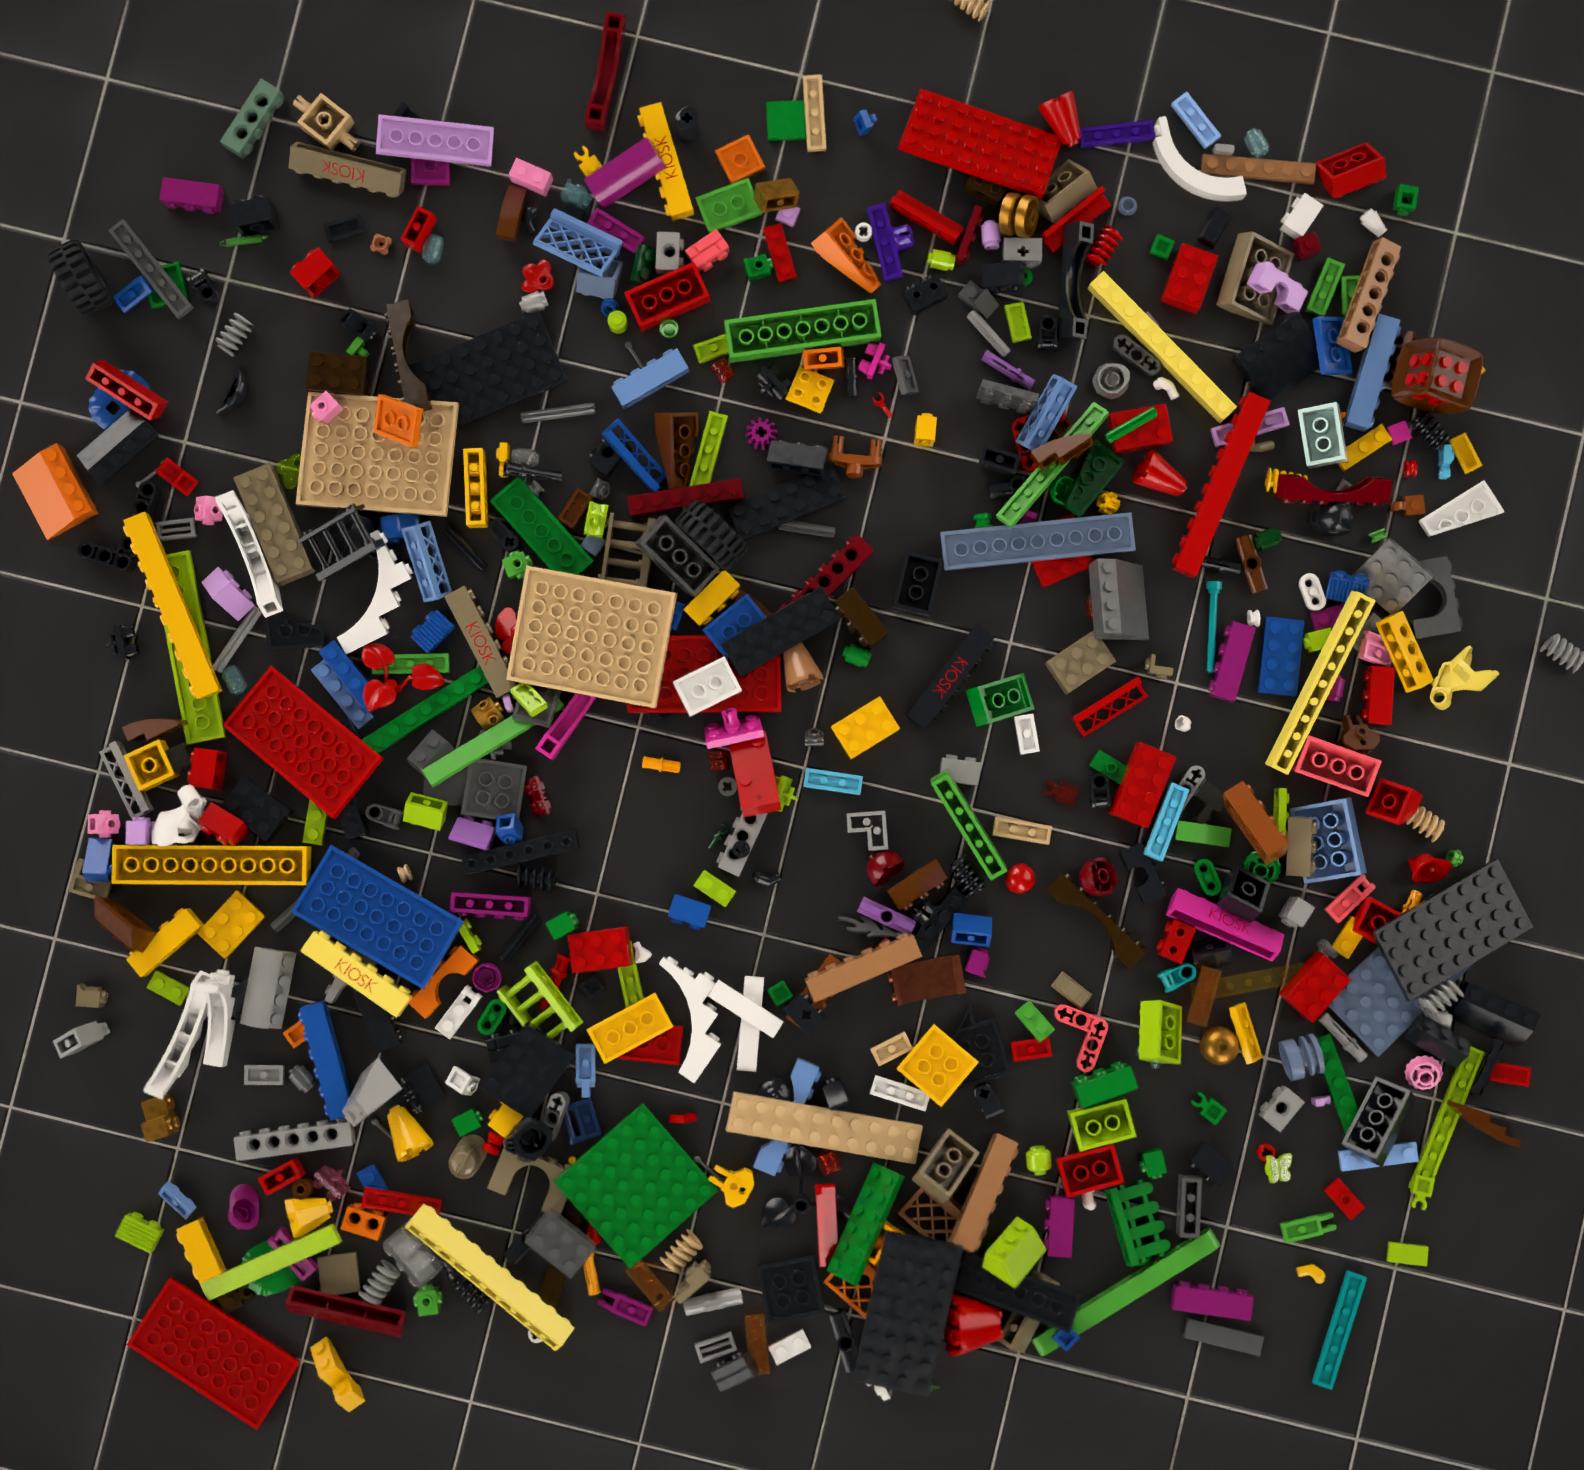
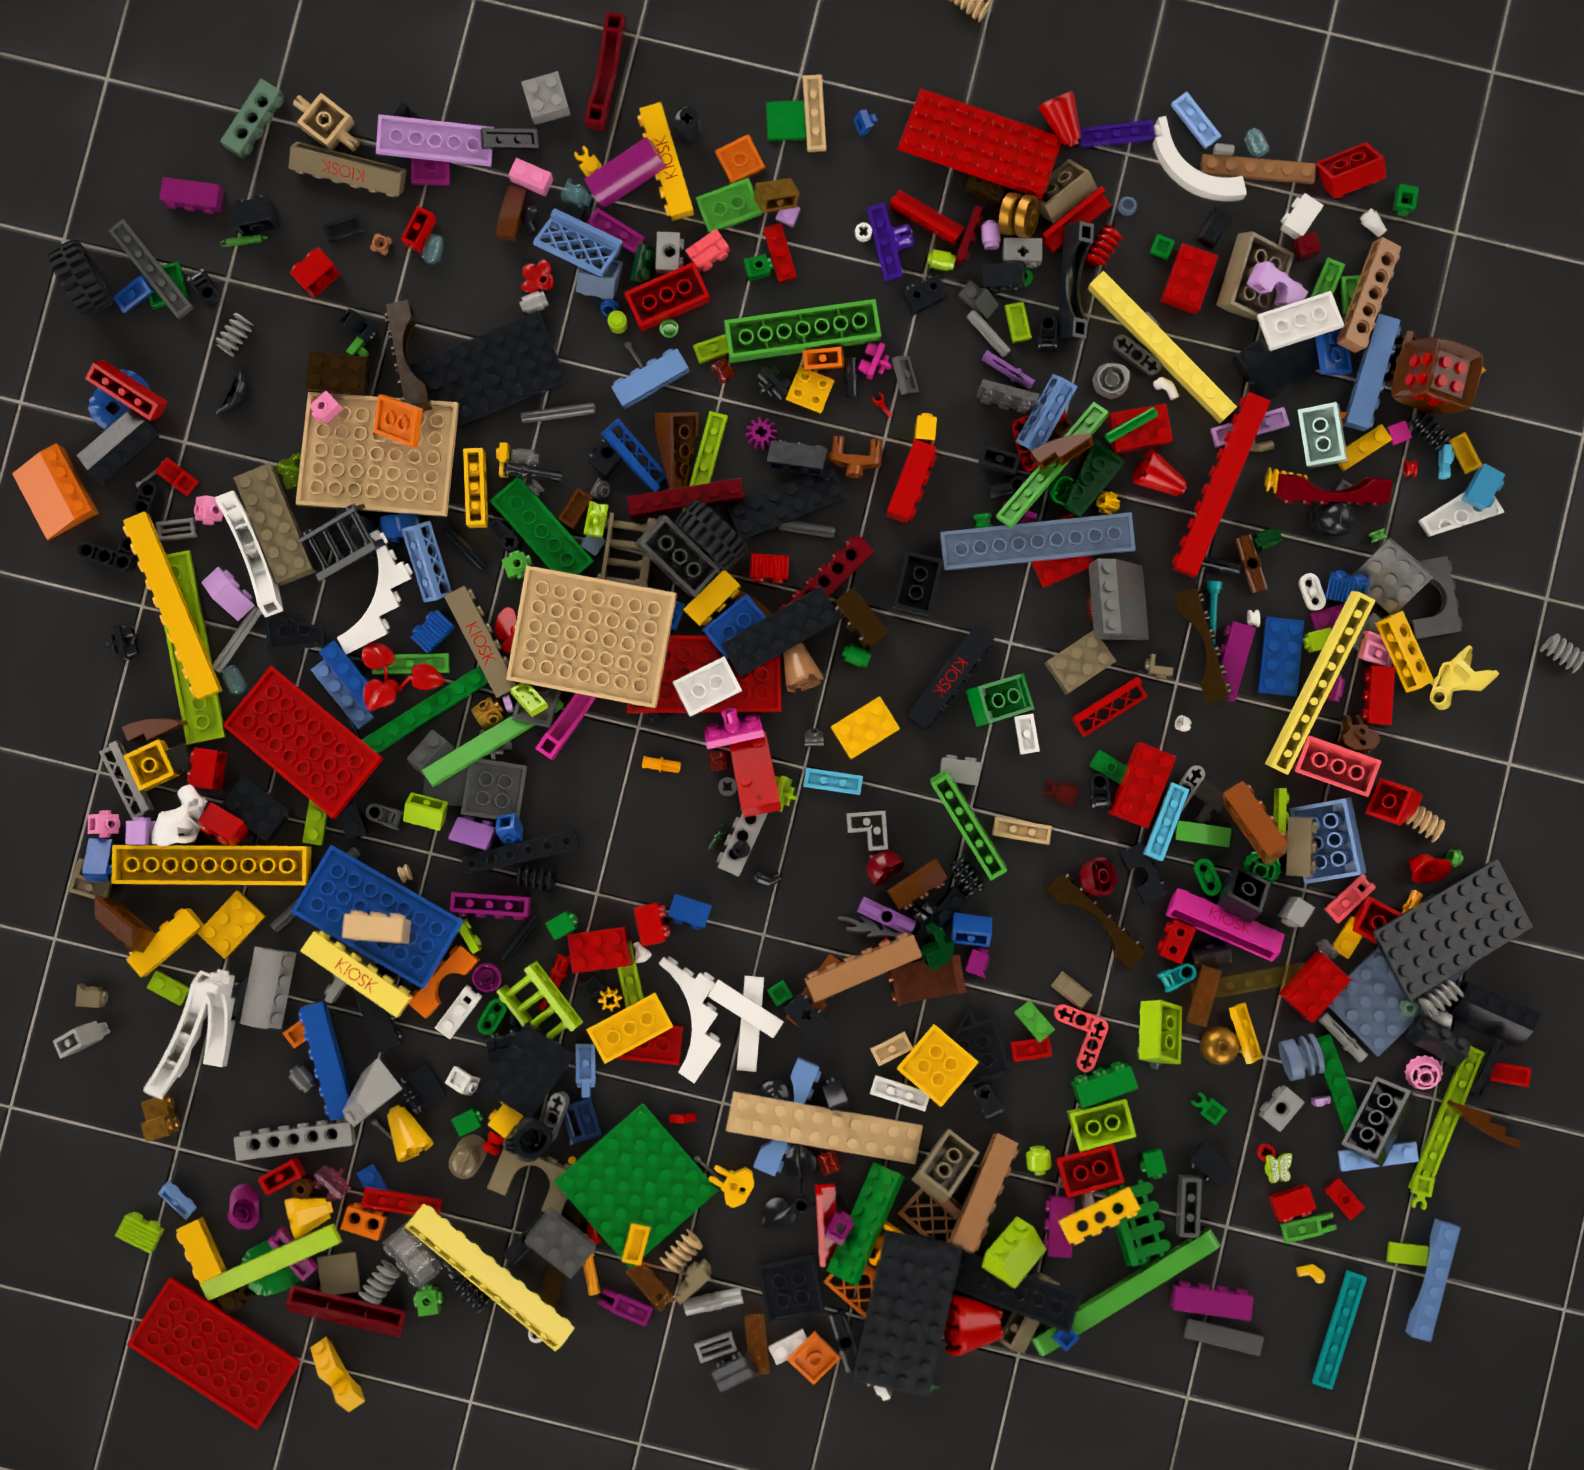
light grey plate [244,1065,285,1085] -> none
dark red hinge [524,776,552,818] -> none
lime brick [693,870,736,907] -> none
orange wedge [811,217,881,294] -> none
red hair [1005,864,1035,894] -> none
dark orange plate [1390,495,1426,516] -> none
none -> tan brick [342,911,411,944]
none -> black plate [480,128,539,150]
none -> light grey brick [521,71,571,125]
none -> yellow gear [598,986,622,1012]
none -> yellow tile [622,1223,650,1266]
none -> red brick [634,902,671,947]
none -> red brick [750,553,789,584]
none -> orange tile [787,1331,842,1385]
none -> magenta window [824,1211,854,1246]
none -> red brick [886,439,938,524]
none -> dark green brick [919,922,954,971]
none -> yellow brick [1058,1187,1140,1245]
none -> dark brown arch [1174,587,1232,706]
none -> white tile [1257,291,1344,351]
none -> red brick [1268,1184,1316,1223]
none -> sand green plate [1399,999,1419,1017]
none -> medium blue arch [1405,1219,1460,1342]
none -> dark azure brick [1461,463,1506,511]

